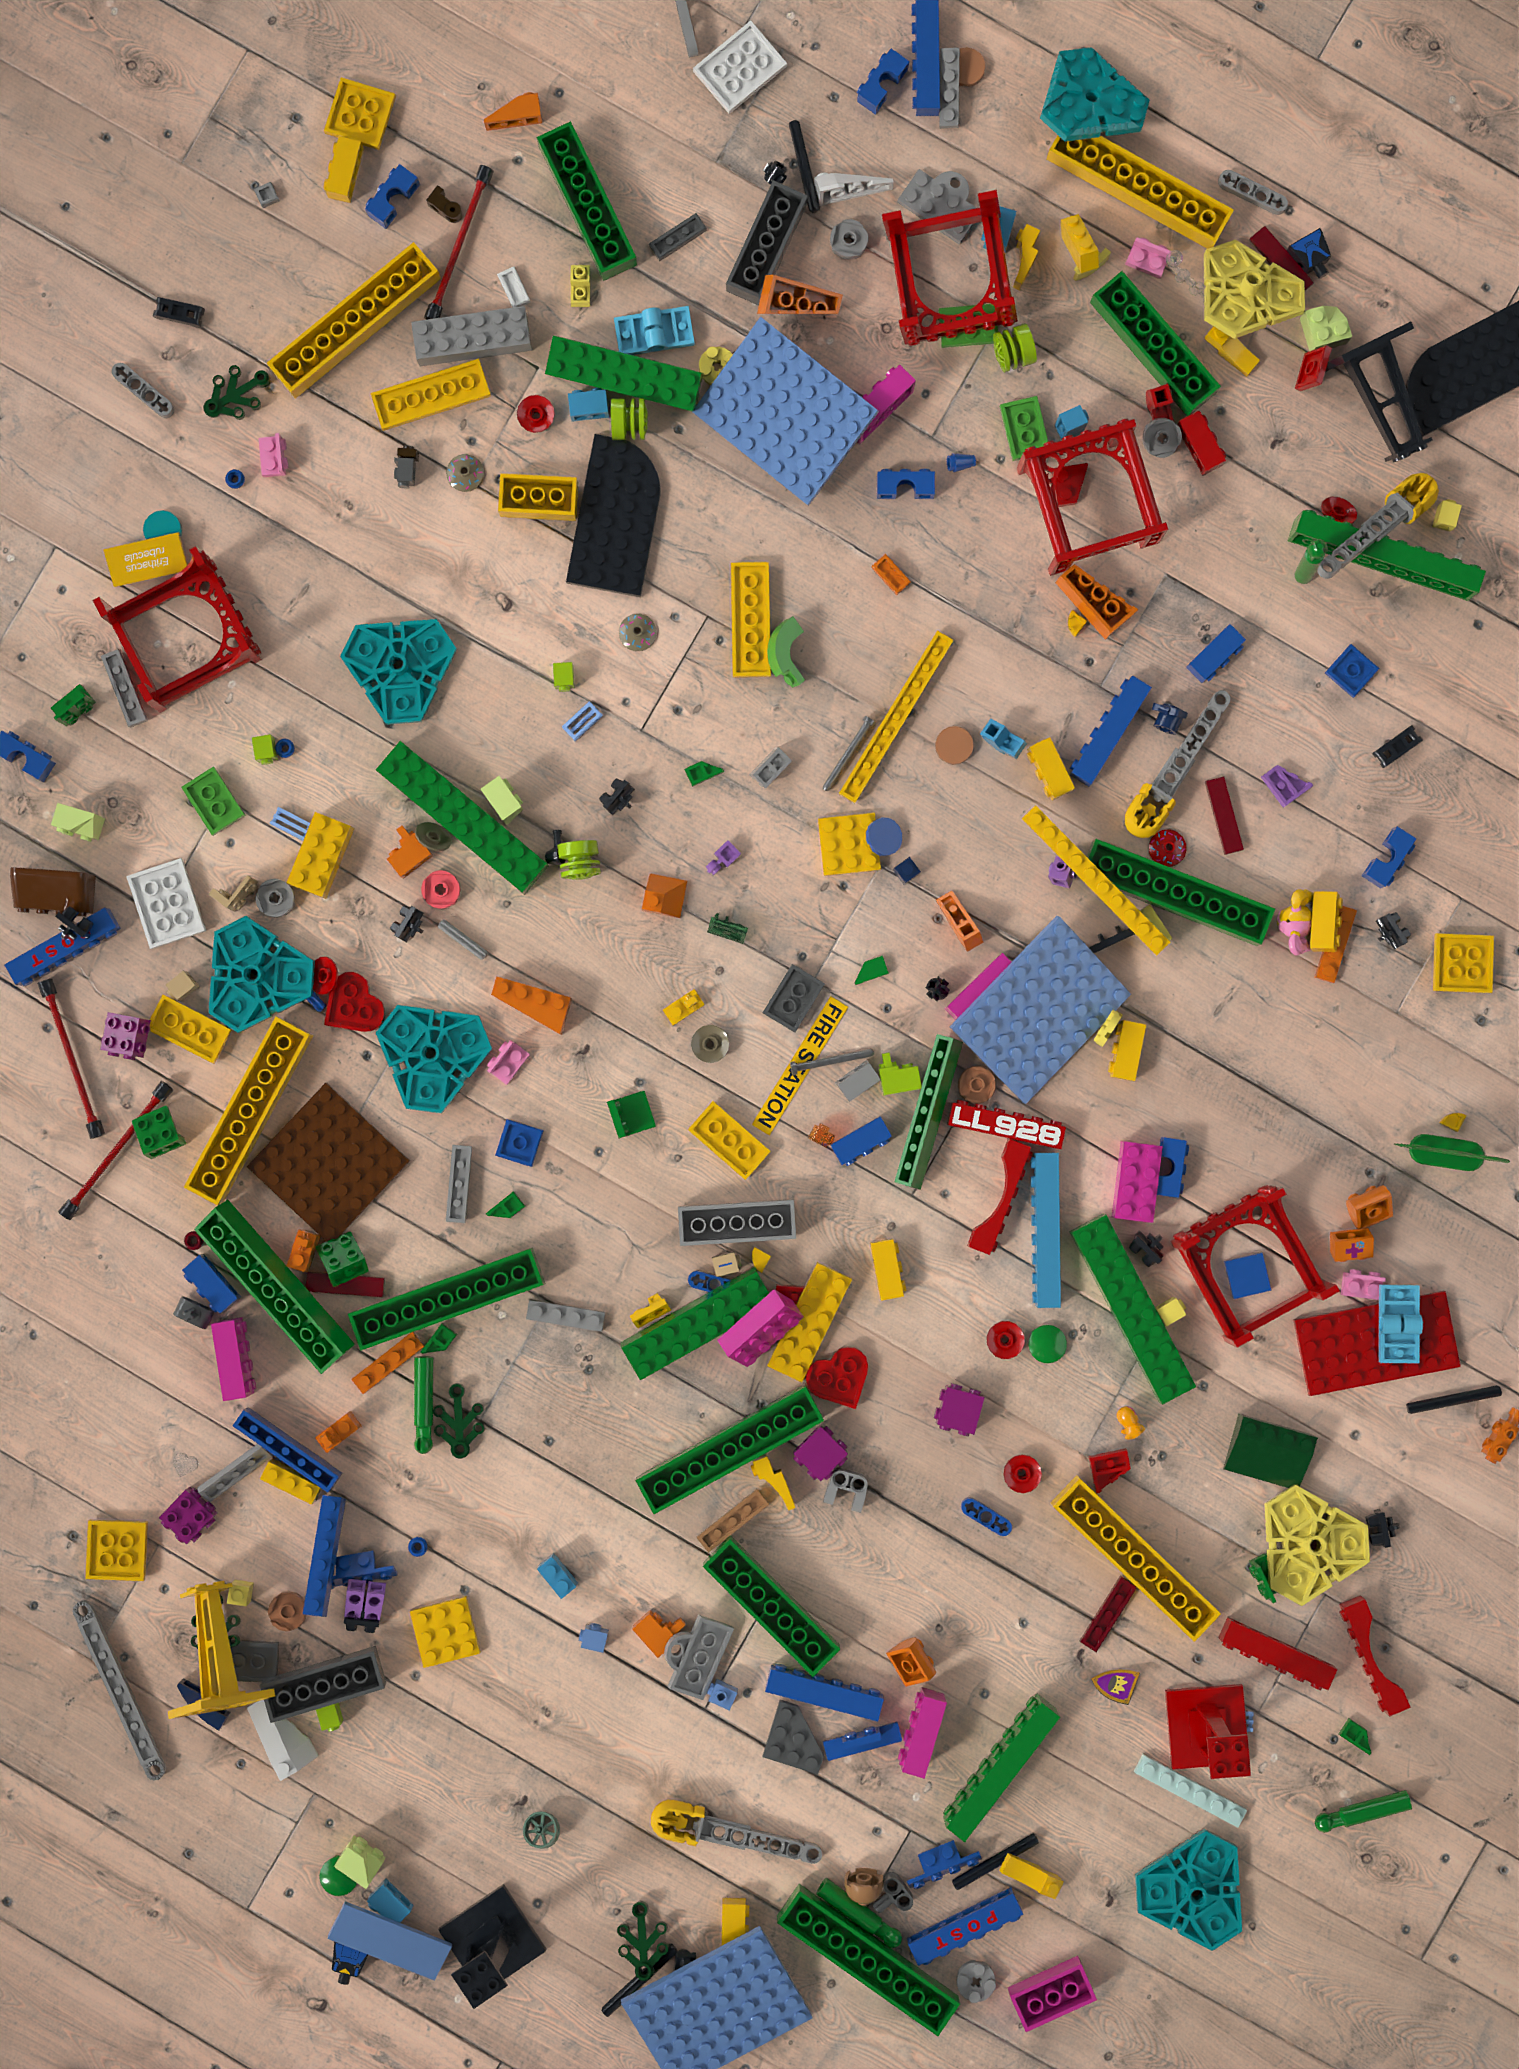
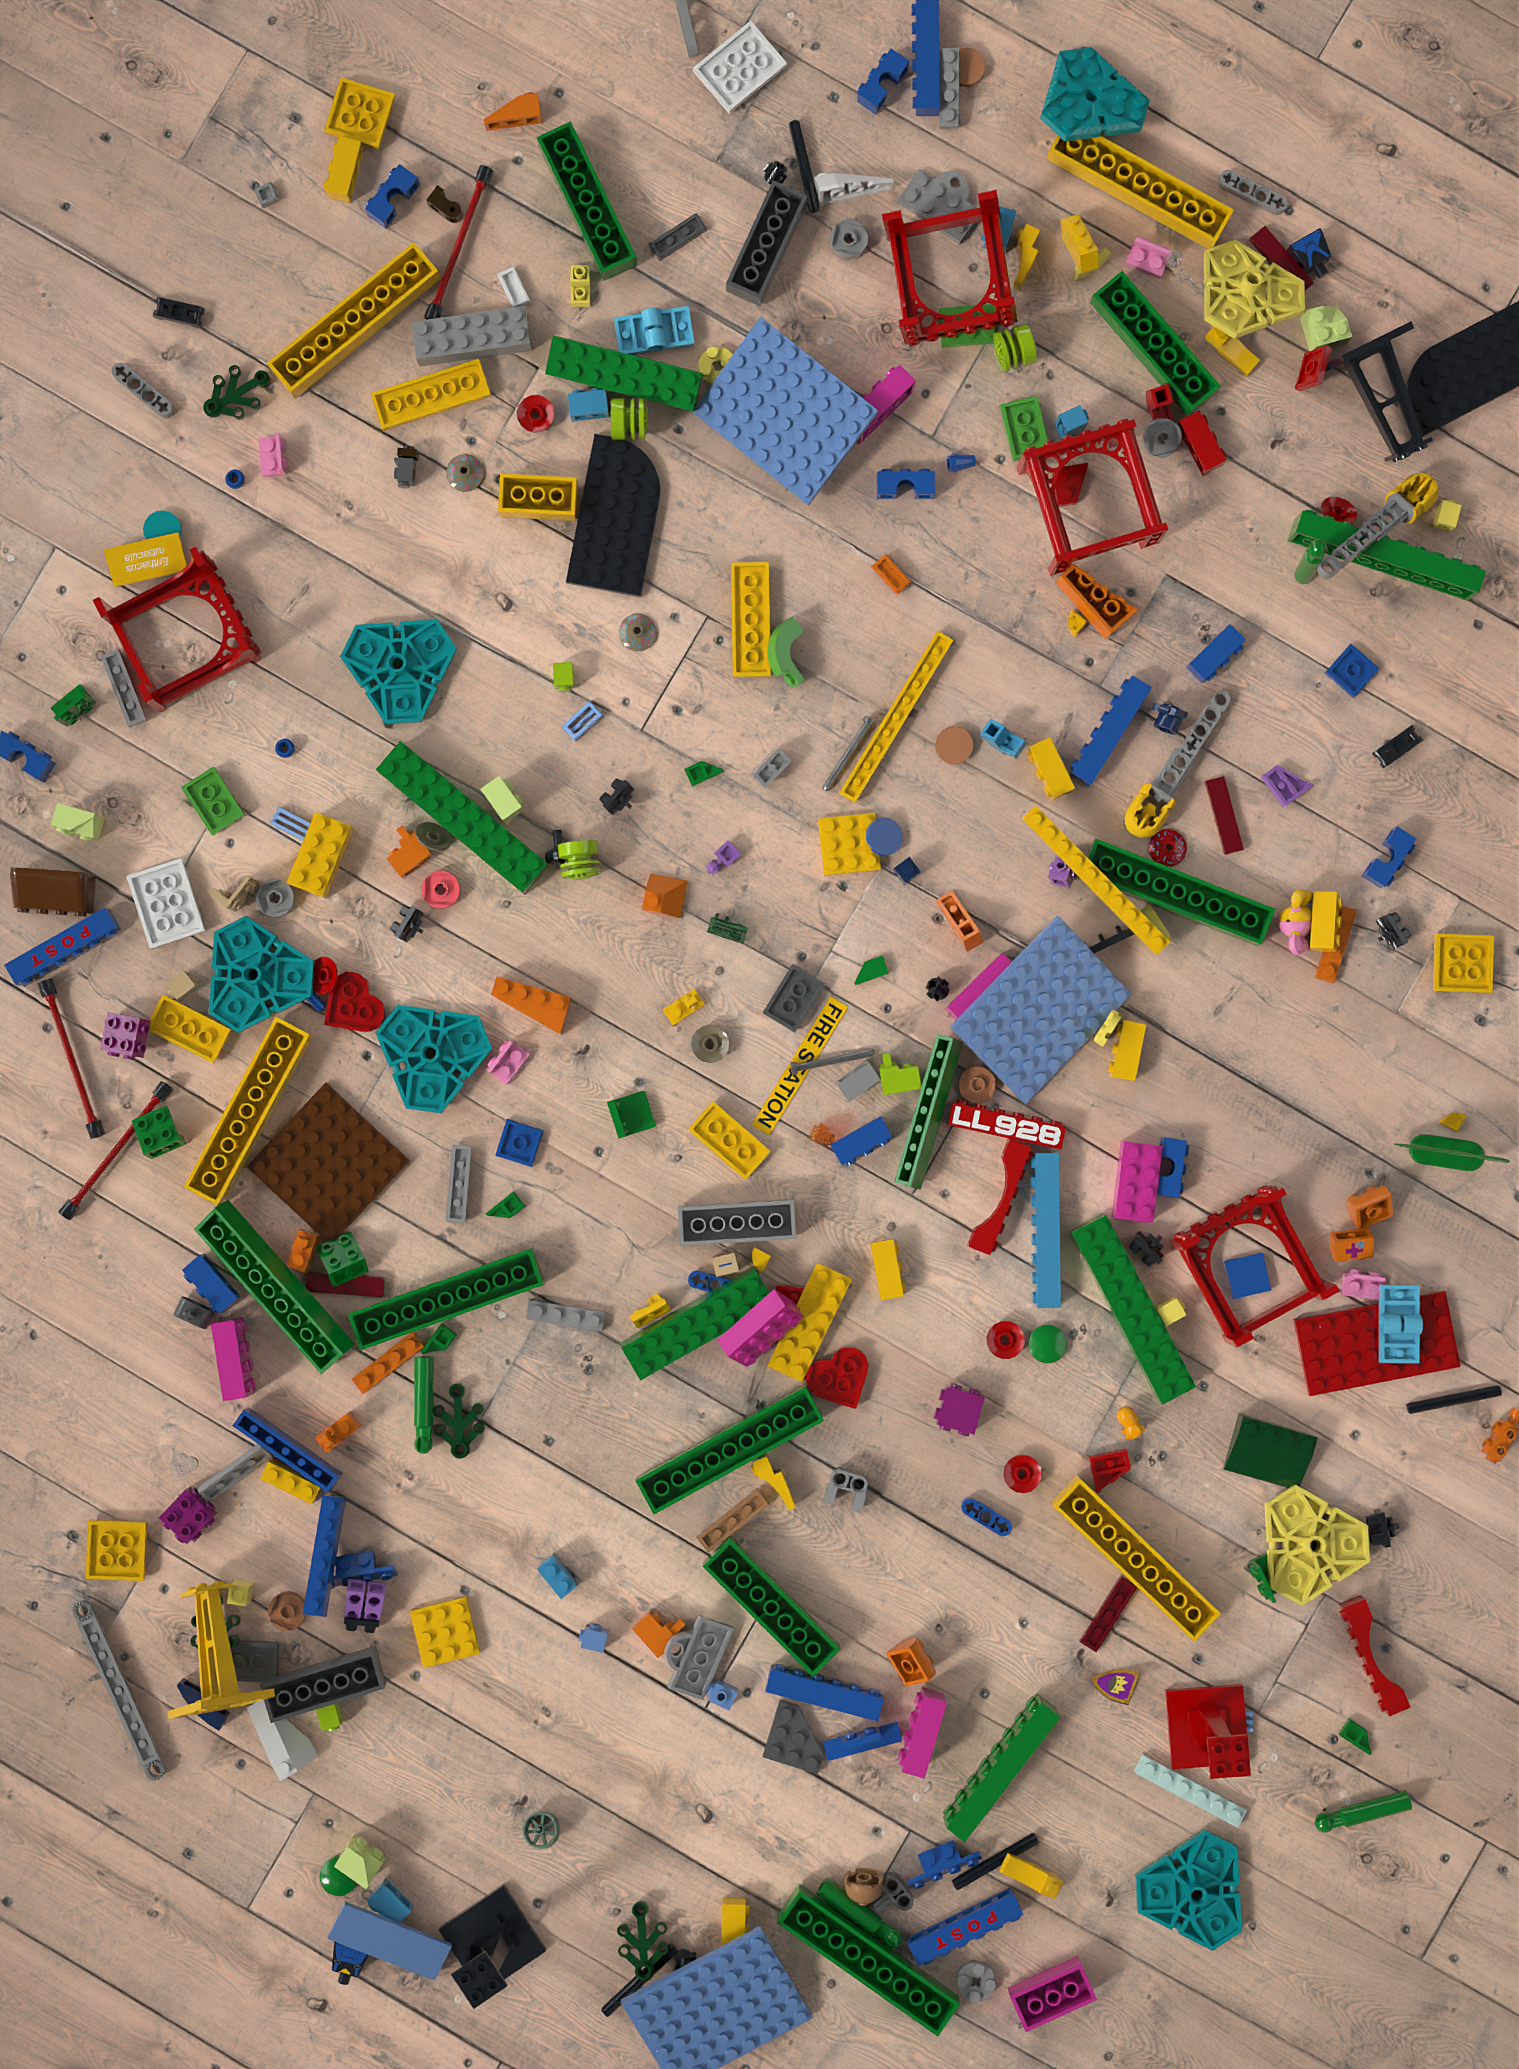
black hips [55,906,94,940] -> none
dark red plate [184,1231,204,1250] -> none
lime brick [252,734,278,765] -> none
blue plate [408,1537,428,1557] -> none
light grey axle [438,919,488,960] -> none
piece [651,1800,822,1864] -> none
orange wedge [757,275,843,314] -> none
magenta brick [793,1424,848,1481] -> none
red brick [1218,1617,1338,1691] -> none

